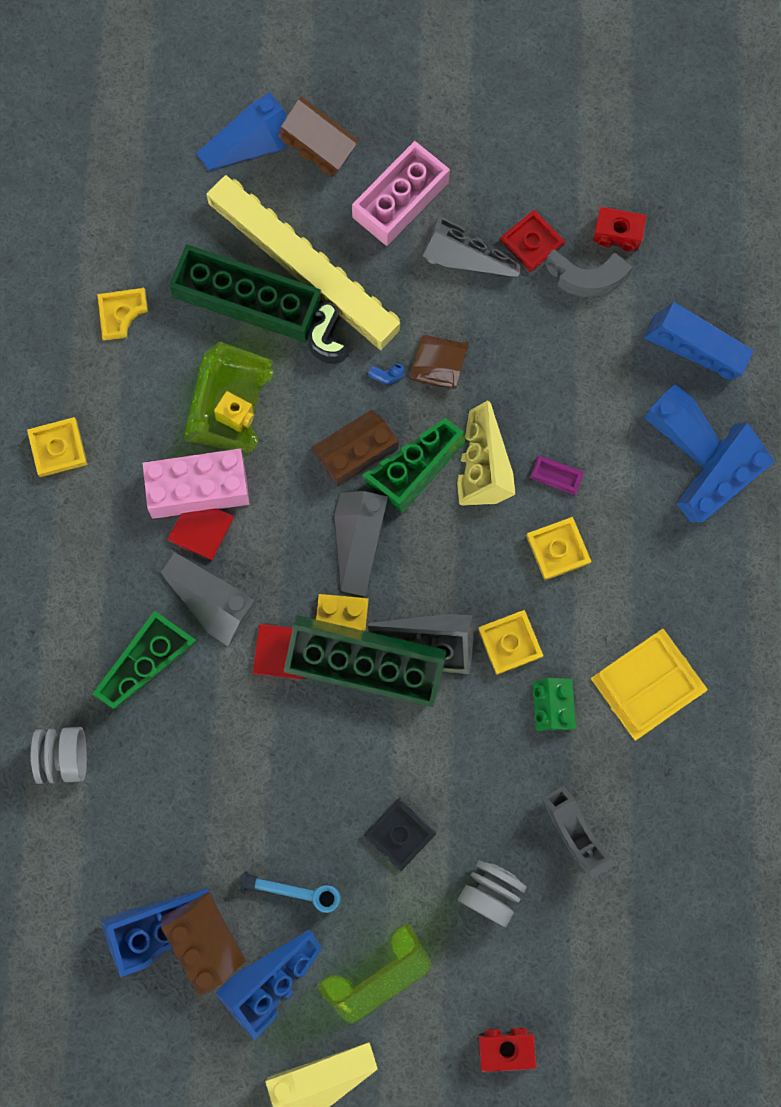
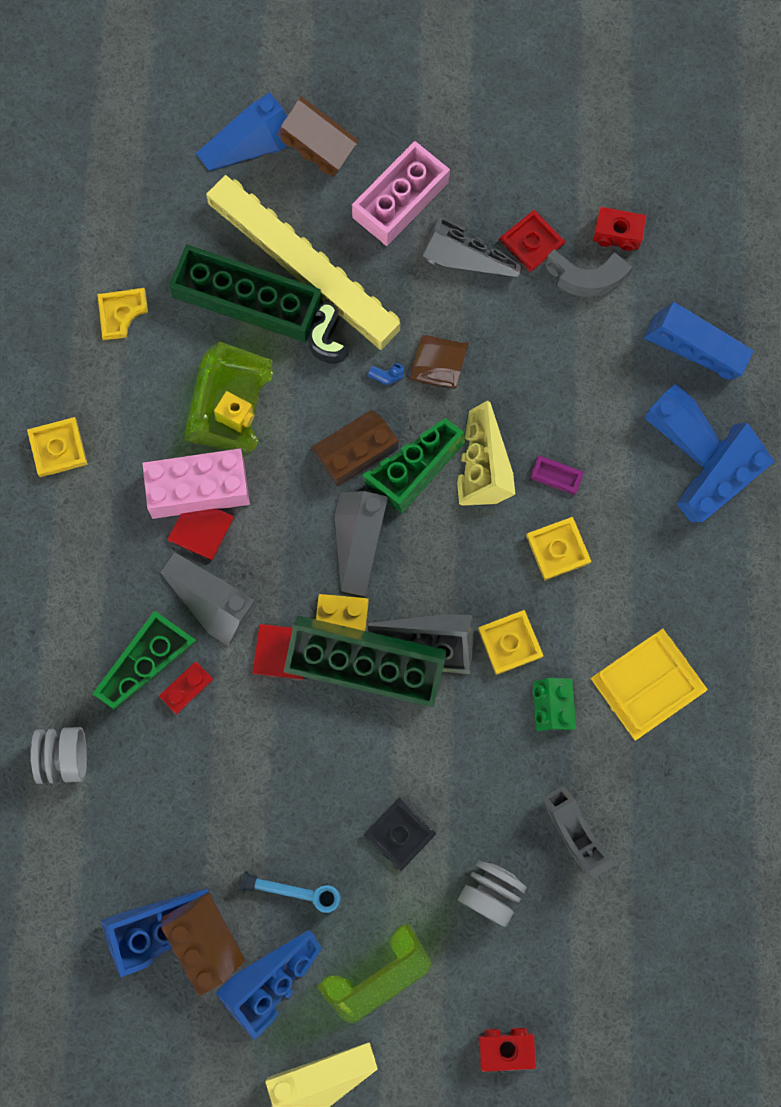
none -> red plate [159,661,214,715]

